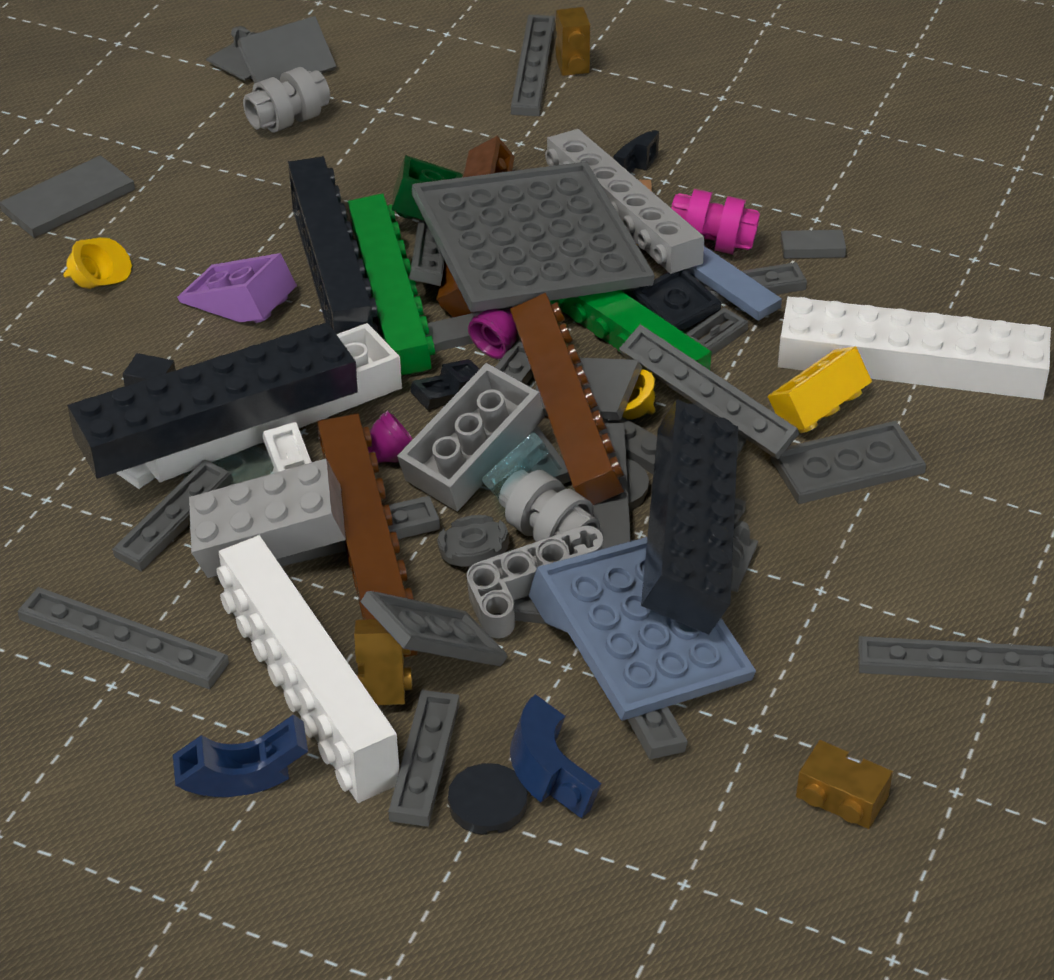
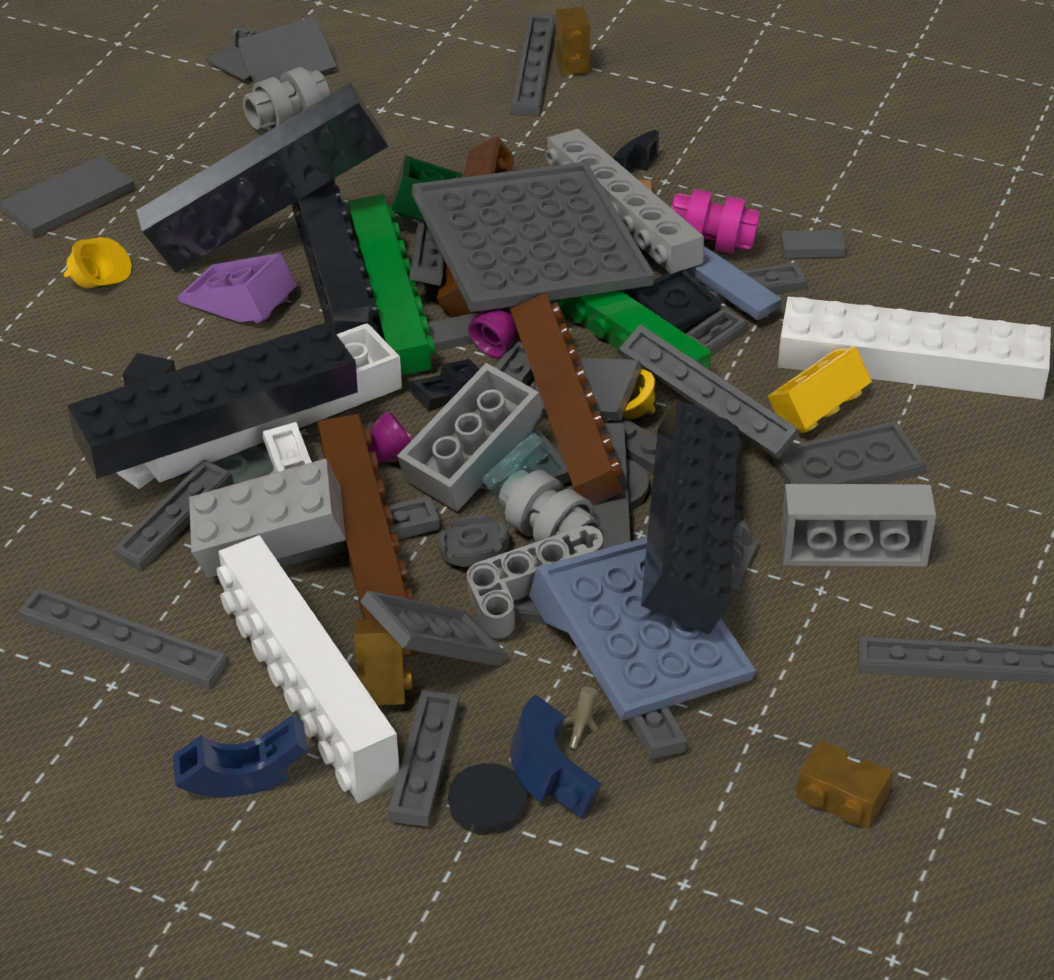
none -> black brick [136,82,389,272]
none -> dark tan bar [563,686,598,750]
none -> light grey brick [780,484,936,566]

